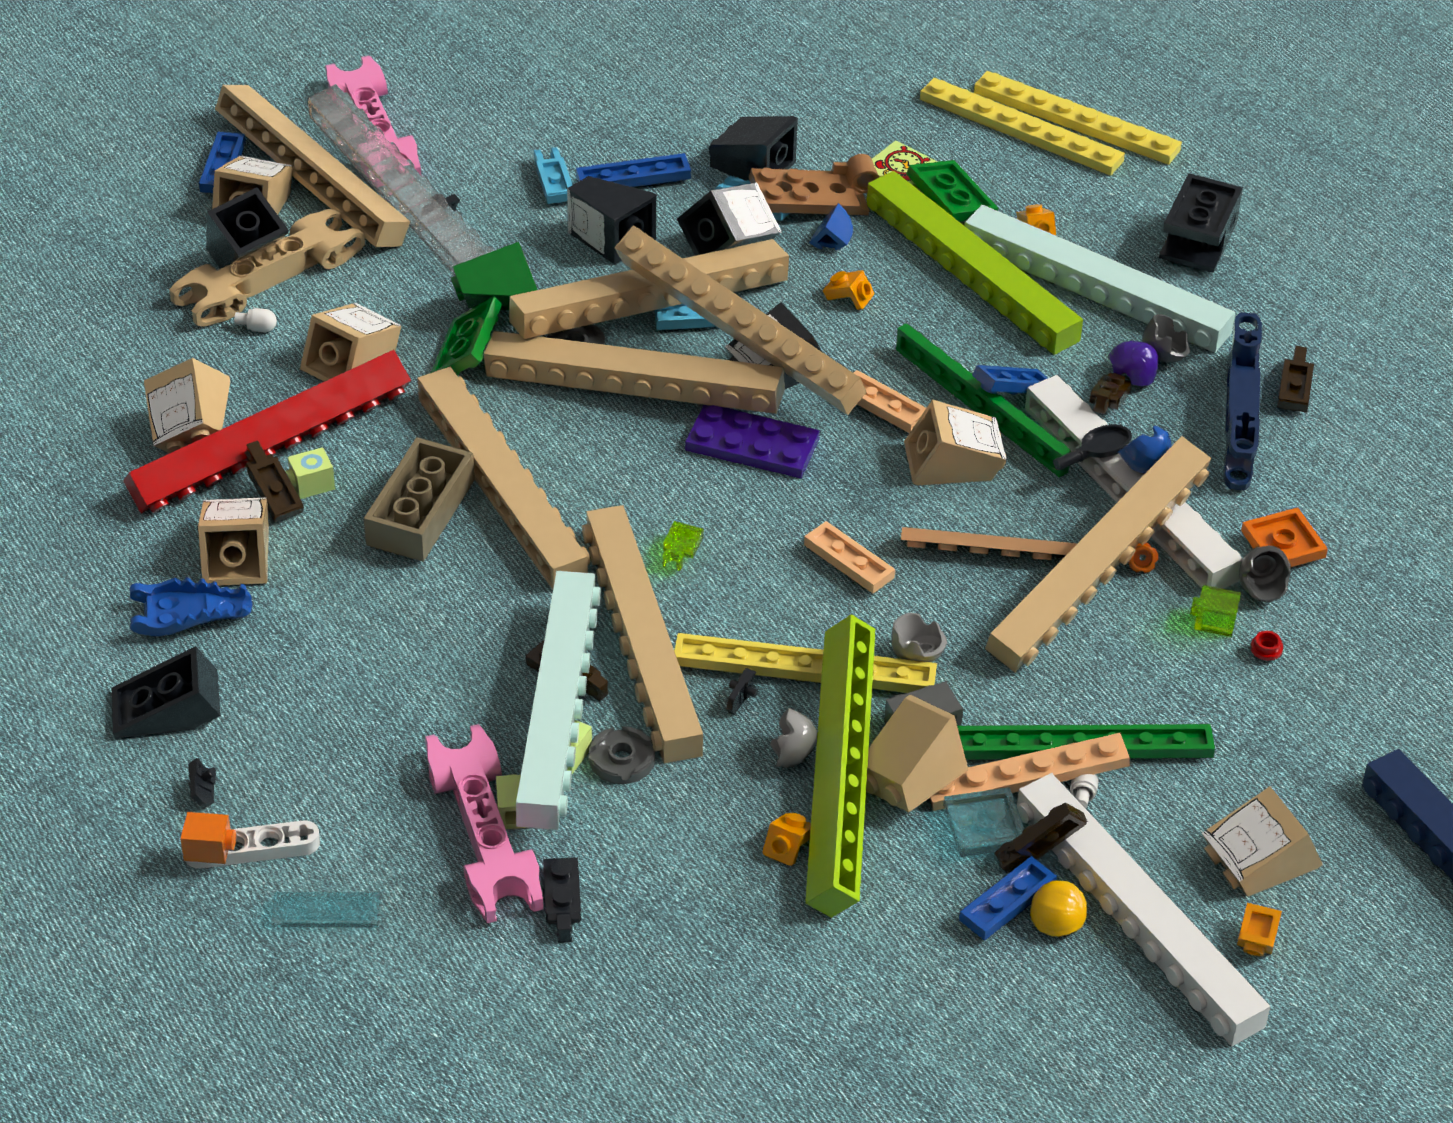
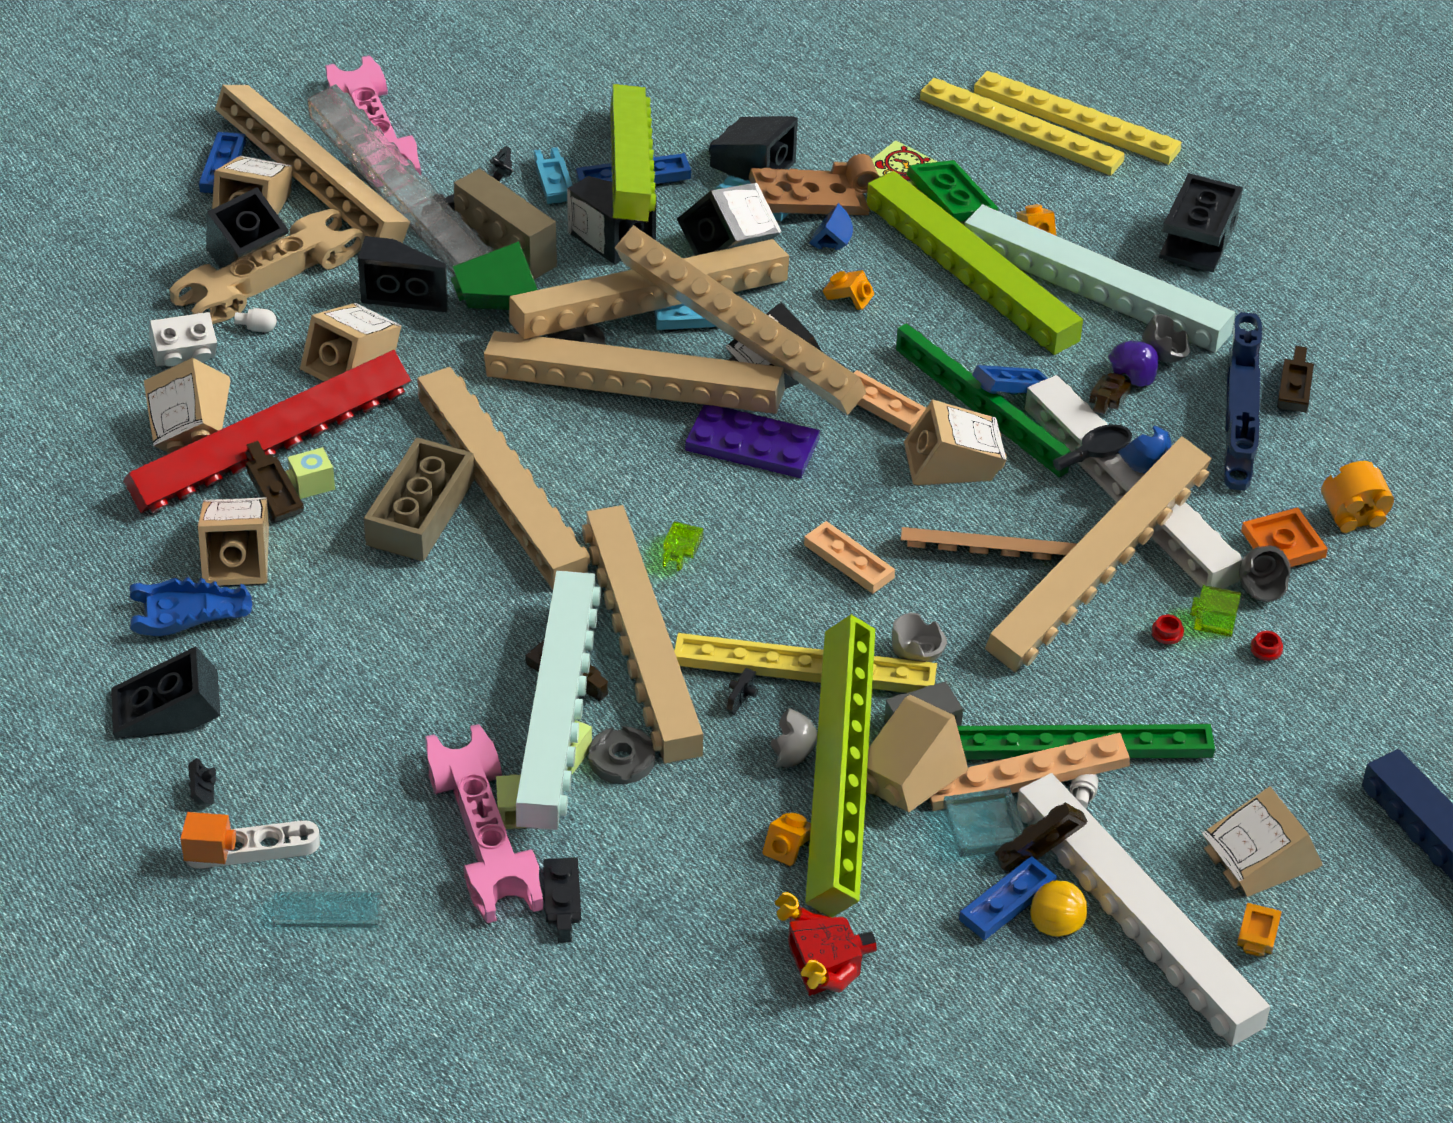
green plate [431,296,502,376] -> none
orange plate [1129,542,1158,573] -> none
none -> white brick [149,312,217,366]
none -> black slope [358,236,448,313]
none -> dark tan brick [453,168,557,280]
none -> black piece [490,146,513,182]
none -> lime brick [610,84,656,221]
none -> red torso [775,892,877,996]
none -> red plate [1151,614,1184,644]
none -> light orange brick [1321,461,1394,533]

